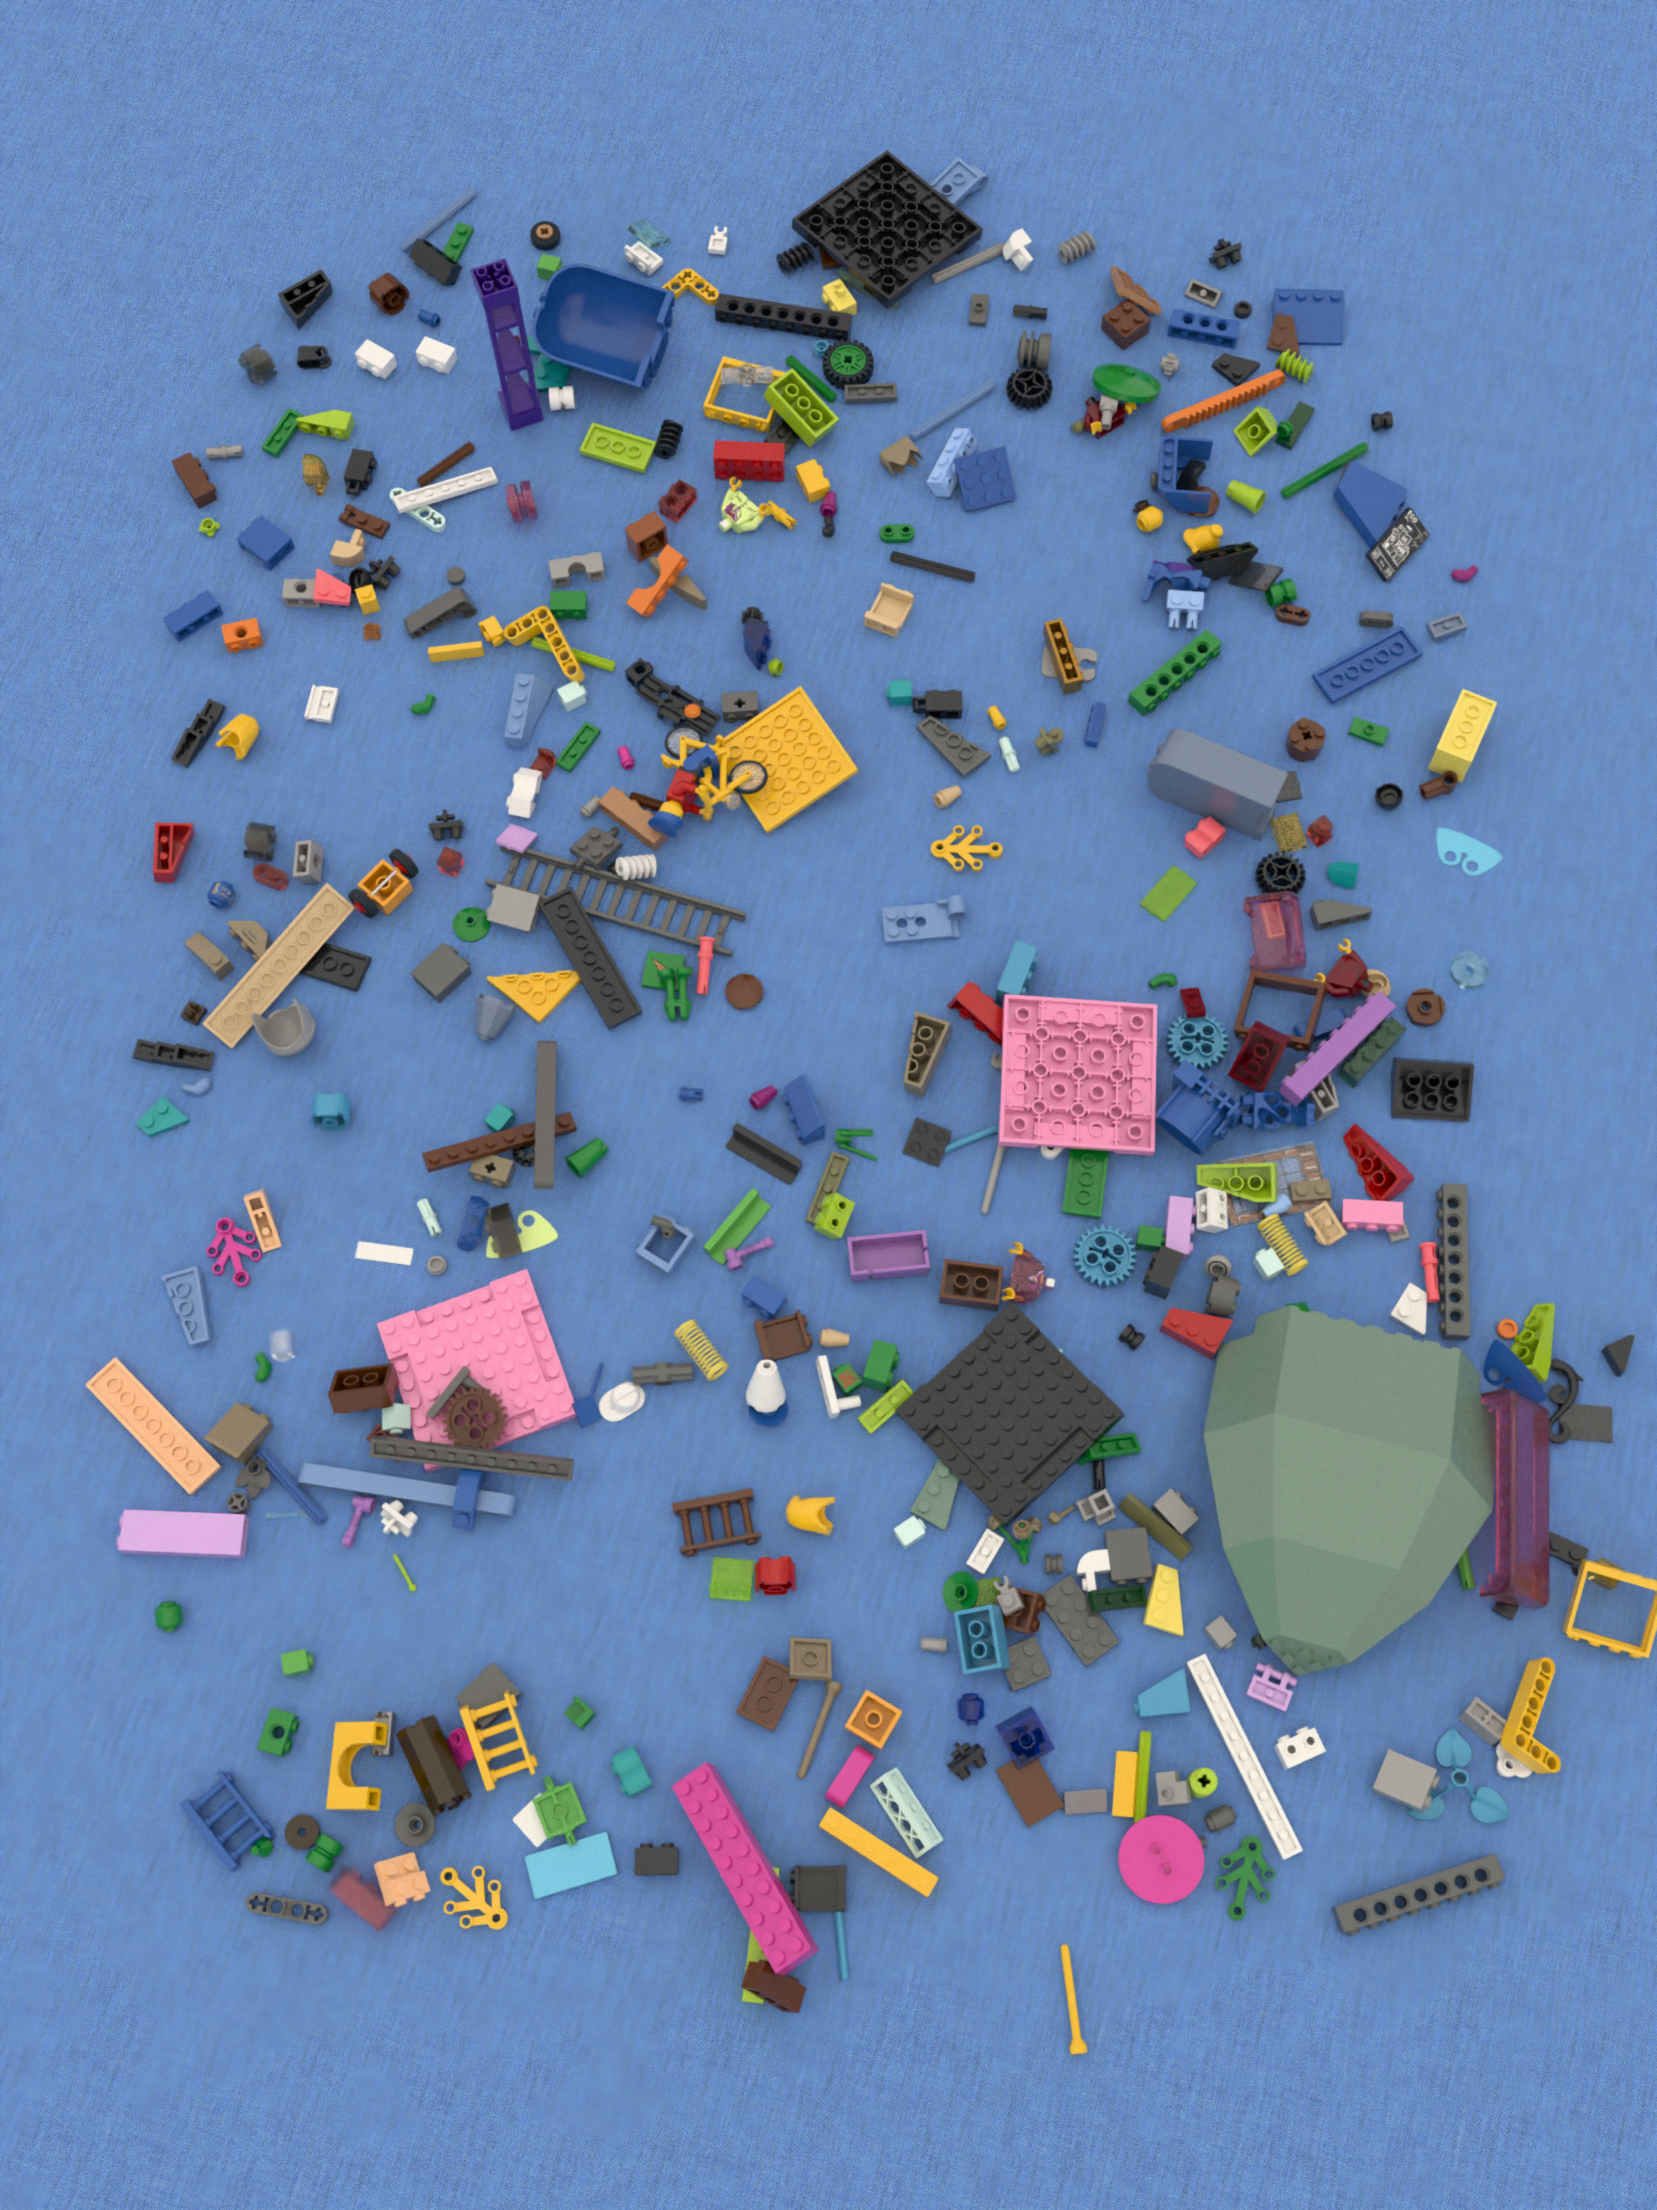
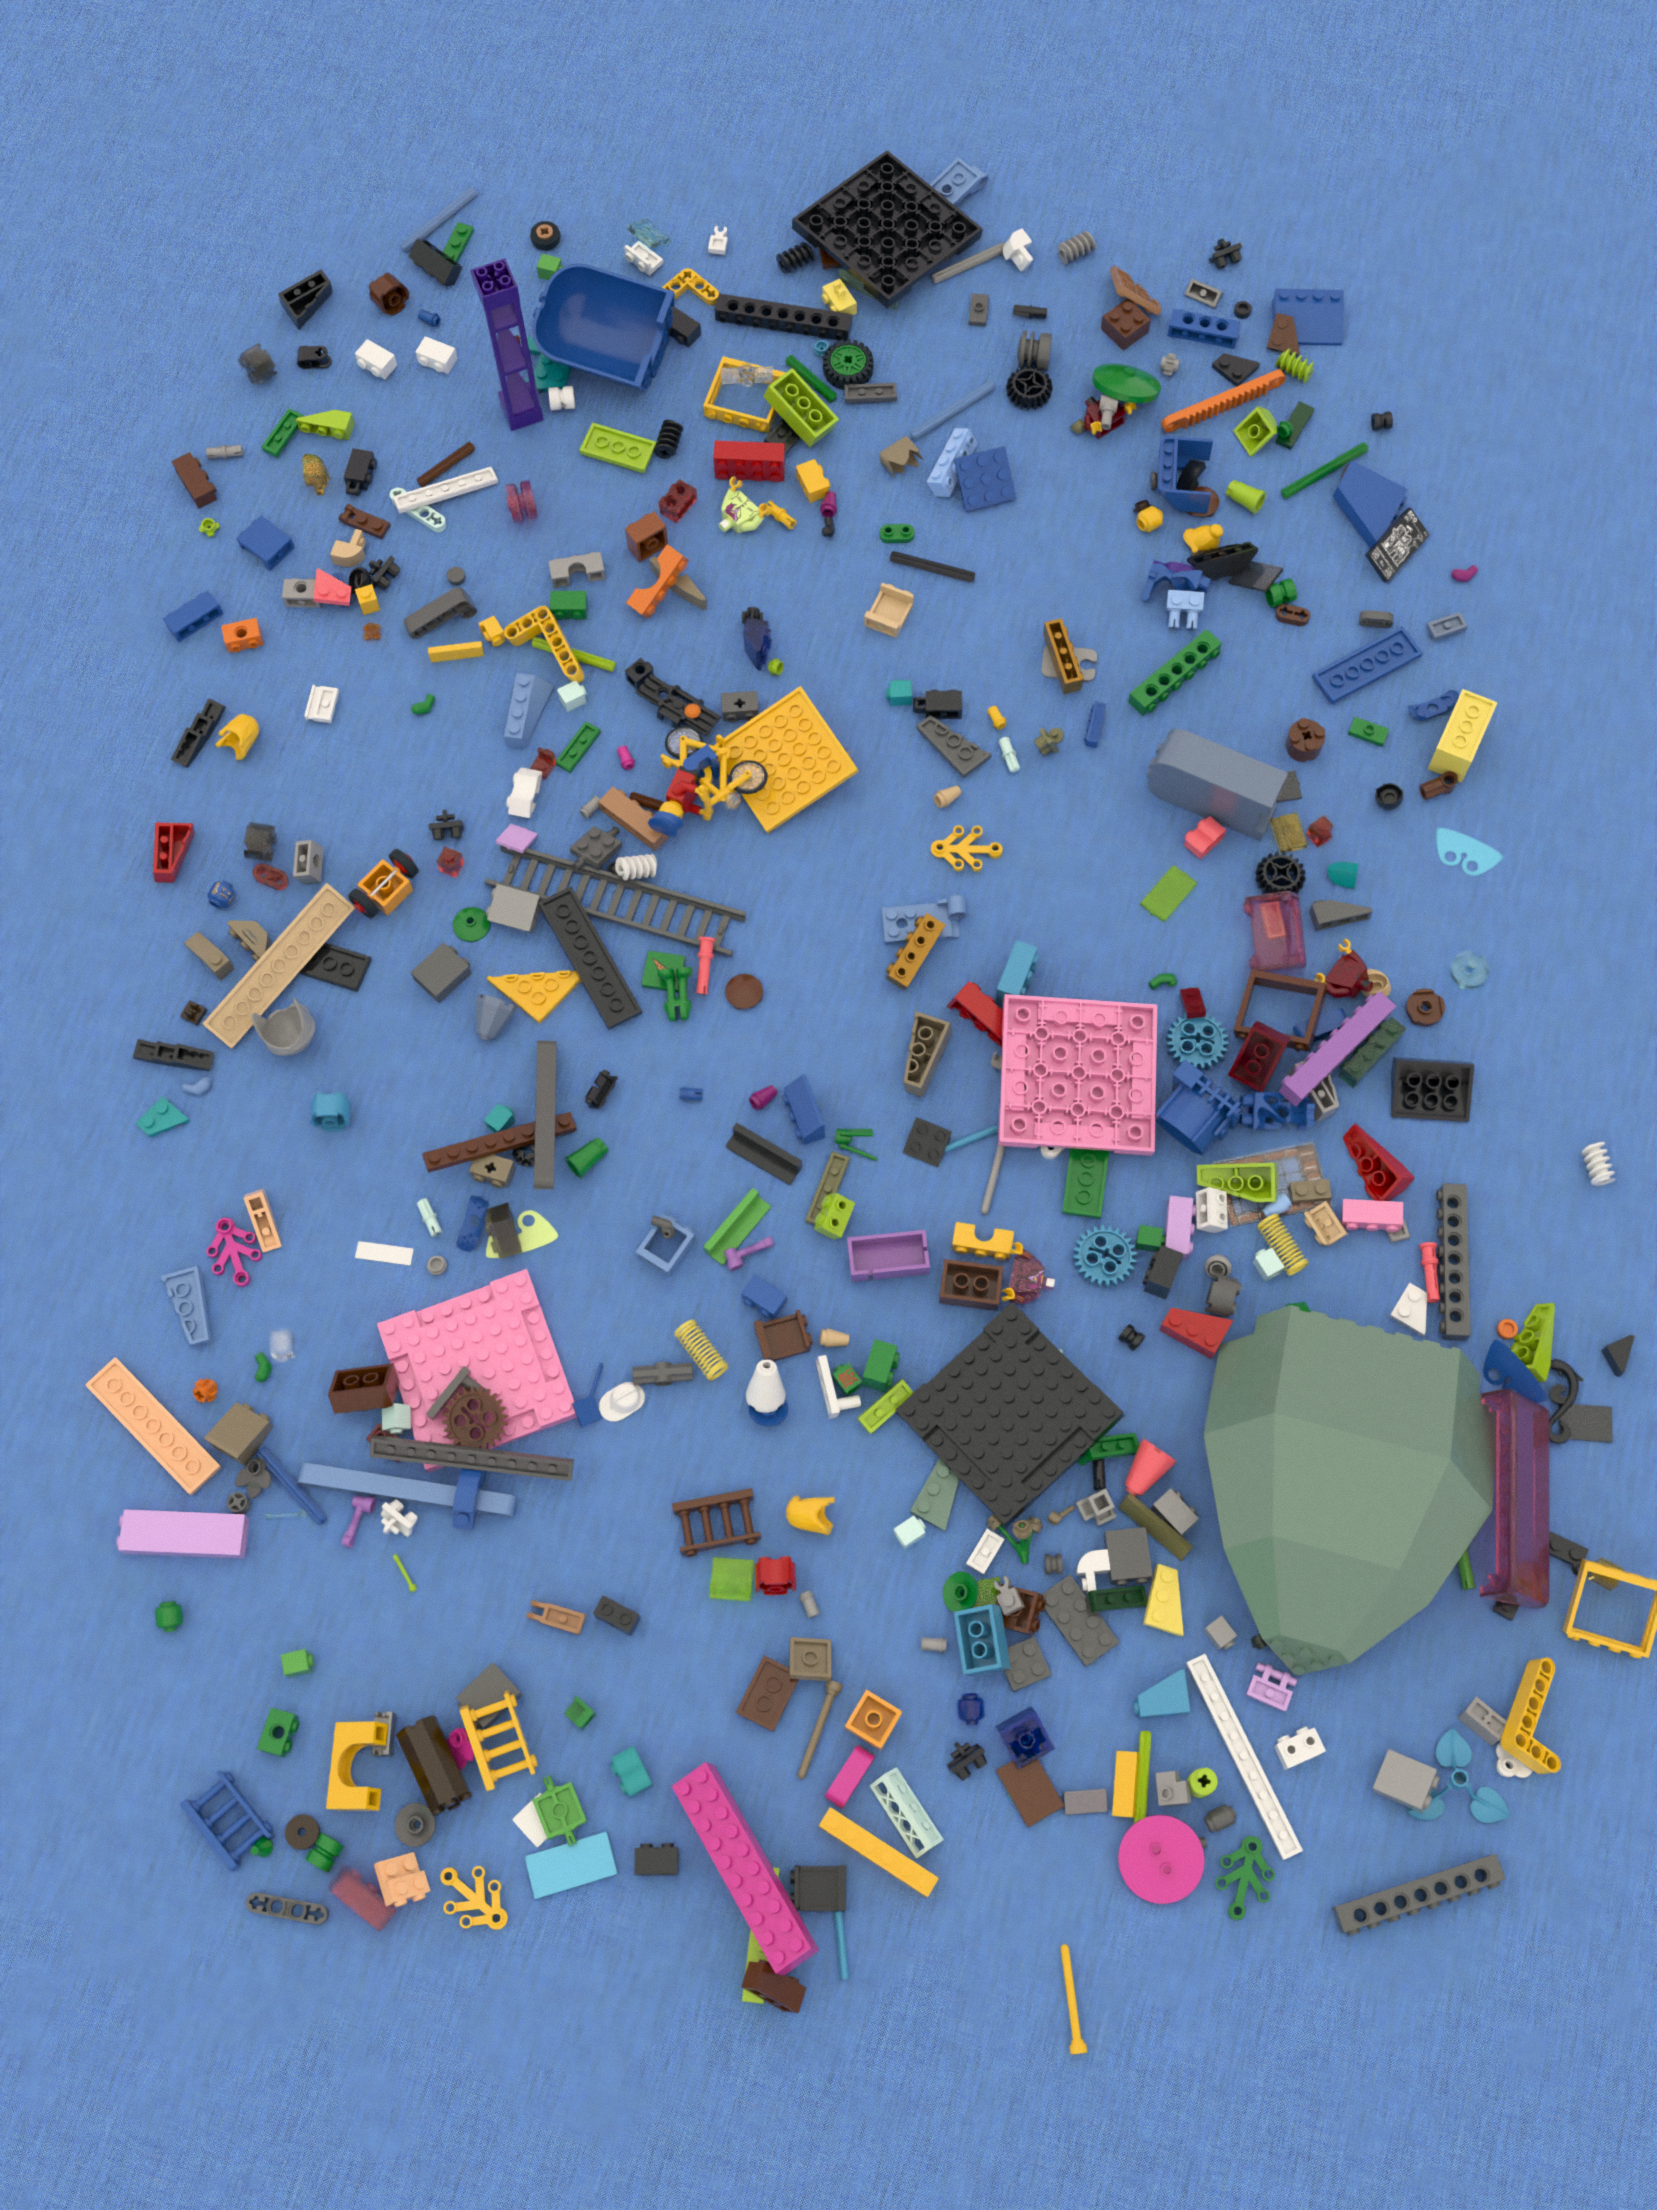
none -> orange gear [192,1378,218,1403]
none -> medium nougat hinge [526,1600,586,1635]
none -> black hinge [585,1069,618,1109]
none -> black brick [593,1595,641,1636]
none -> black brick [668,307,701,348]
none -> light grey pin [799,1590,820,1618]
none -> pearl gold brick [885,913,945,990]
none -> yellow arch [952,1222,1014,1261]
none -> coral cone [1124,1438,1176,1497]
none -> blue piece [1408,690,1460,721]
none -> white piece [1582,1142,1616,1186]

